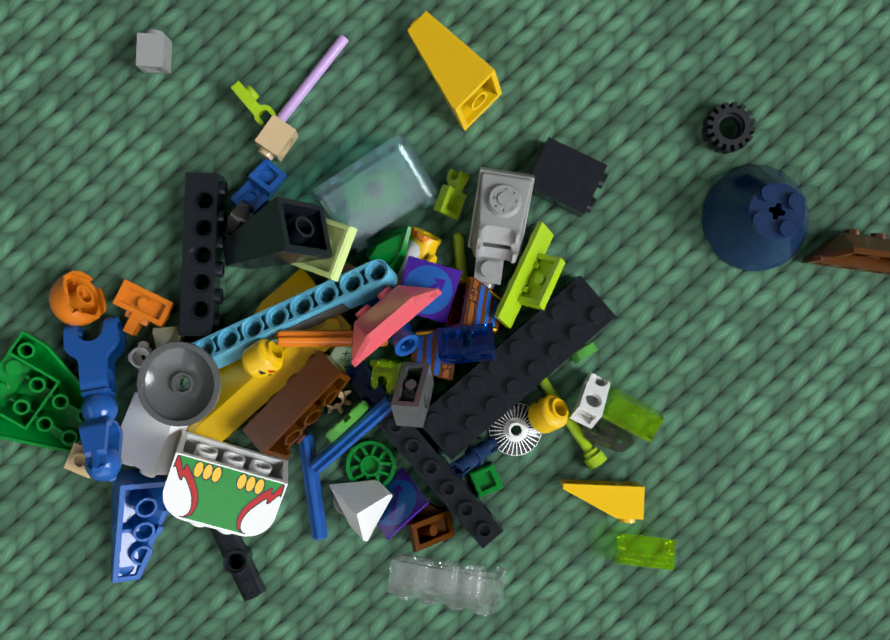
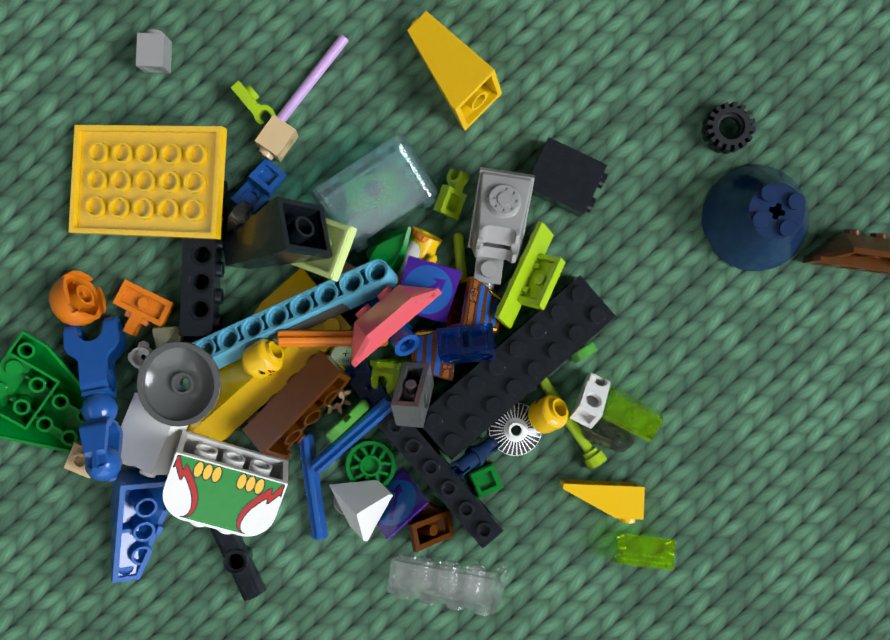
none -> yellow plate [68,125,227,240]

